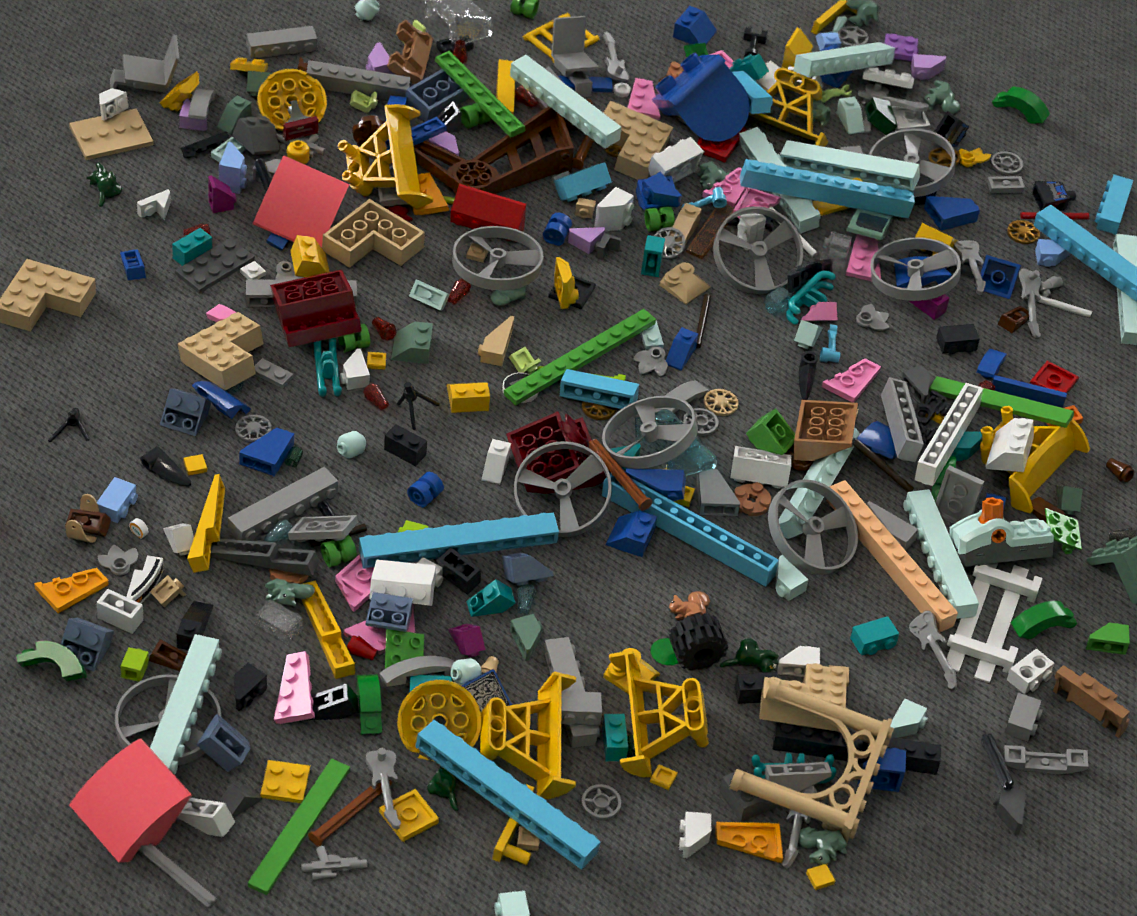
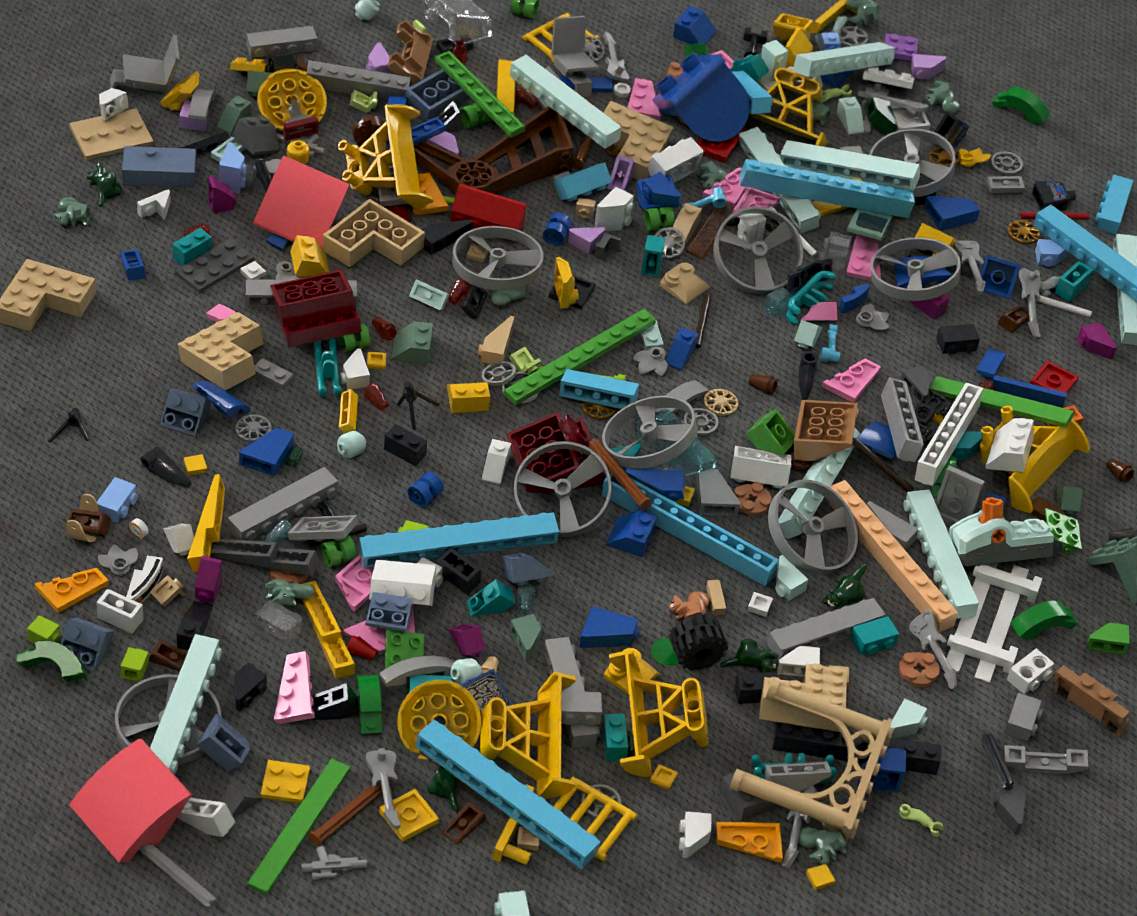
none -> lime brick [27,615,61,644]
none -> sand green animal [53,197,91,227]
none -> sand blue brick [122,146,196,187]
none -> magenta slope [195,556,222,603]
none -> black brick [267,52,297,73]
none -> yellow piece [339,389,358,434]
none -> black slope [421,219,473,255]
none -> reddish brown slope [441,802,487,845]
none -> black plate [461,284,488,319]
none -> light grey wheel [481,361,516,386]
none -> yellow bar [553,777,638,862]
none -> blue slope [579,606,640,648]
none -> light grey wheel [584,35,605,62]
none -> lavender slope [607,155,635,191]
none -> tan piece [706,580,726,616]
none -> white plate [747,592,773,617]
none -> reddish brown cone [749,374,778,394]
none -> light aqua brick [761,40,788,82]
none -> light grey brick [767,598,886,661]
none -> yellow slope [773,13,813,41]
none -> dark green animal [822,563,867,610]
none -> blue slope [839,284,870,314]
none -> nougat plate [898,652,939,687]
none -> yellowish green arm [899,804,943,837]
none -> teal brick [1055,261,1094,302]
none -> magenta slope [1077,323,1117,359]

